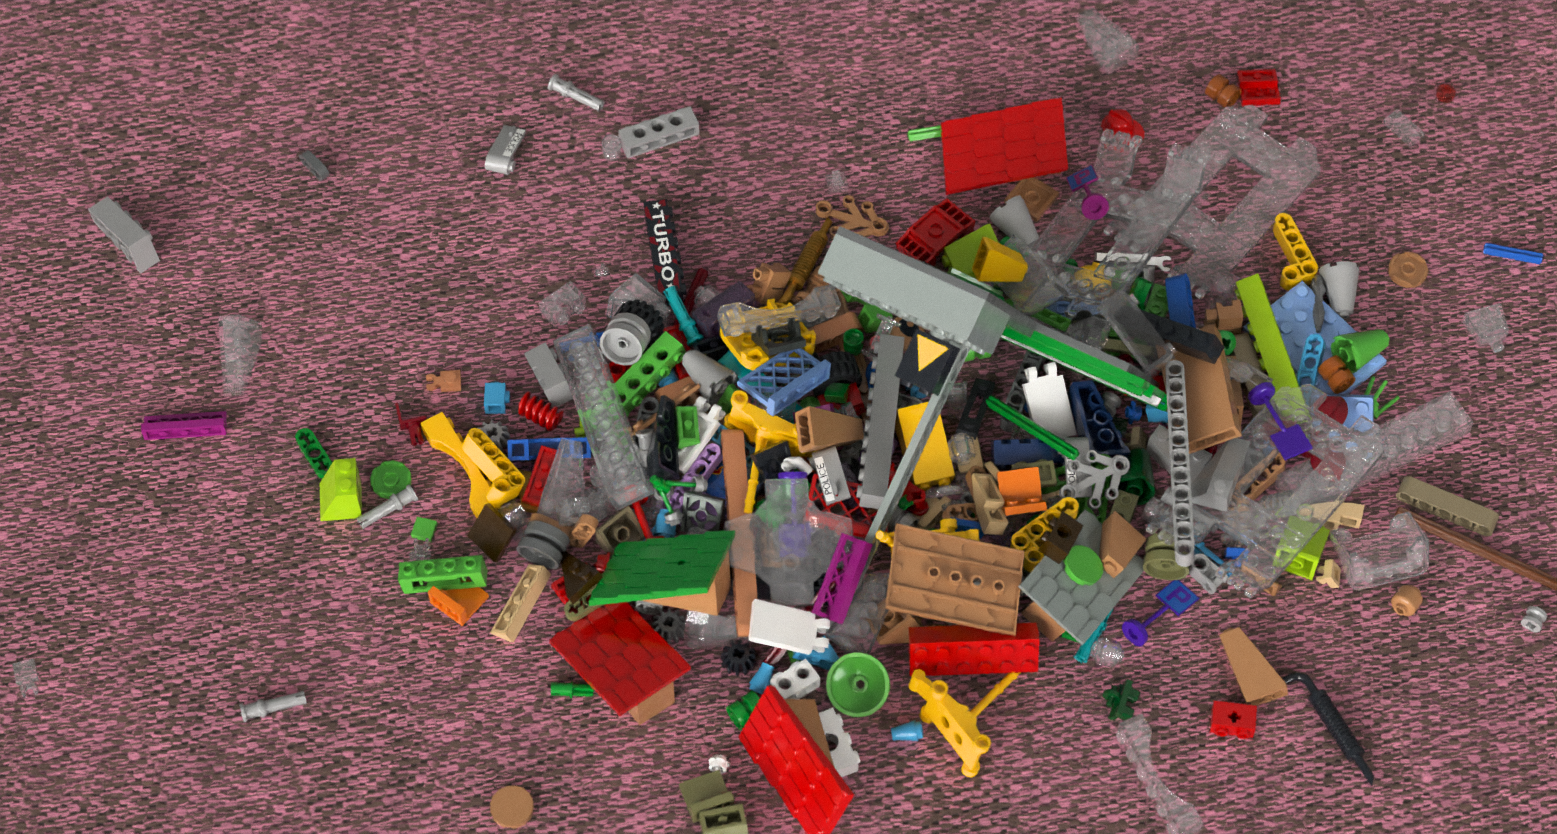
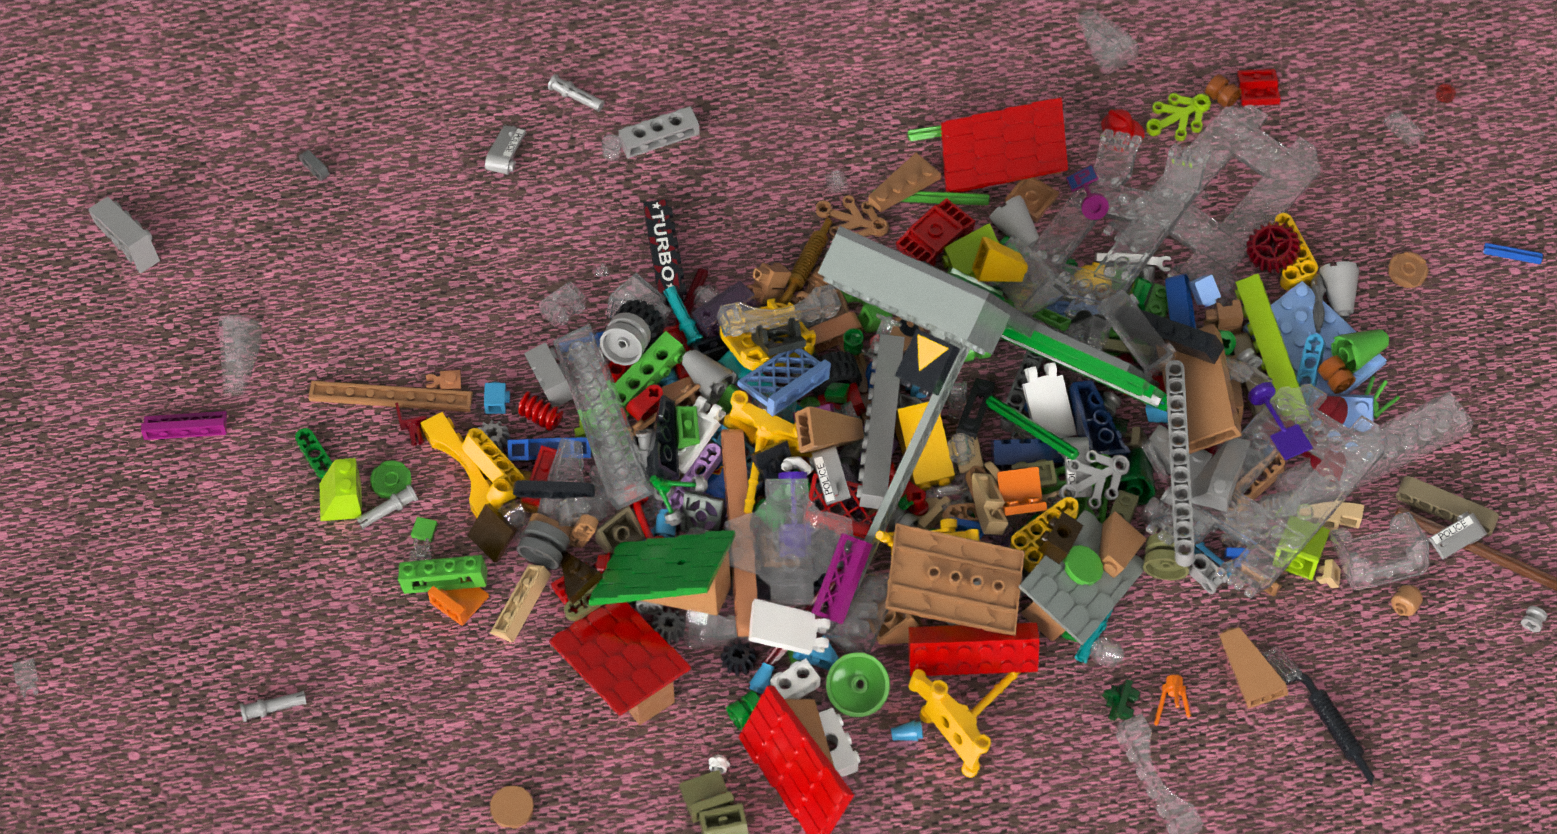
green axle [551,681,594,698] -> none
dark purple piece [1122,580,1200,647] -> none
blue plate [1125,400,1142,425] -> none
red brick [1210,701,1257,739] -> none
clear torso [1462,303,1509,353] -> none
none -> medium nougat tile [308,381,473,412]
none -> black beam [513,480,595,500]
none -> red piece [626,385,663,421]
none -> medium nougat wing [868,153,941,212]
none -> bright green axle [873,189,989,205]
none -> clear tile [1142,439,1169,482]
none -> lime plant [1146,93,1211,141]
none -> orange plant [1154,675,1191,725]
none -> light blue brick [1188,274,1221,307]
none -> light grey wheel [1236,348,1262,374]
none -> dark red gear [1246,221,1301,273]
none -> clear tile [1262,646,1302,684]
none -> light grey door [1428,511,1487,559]

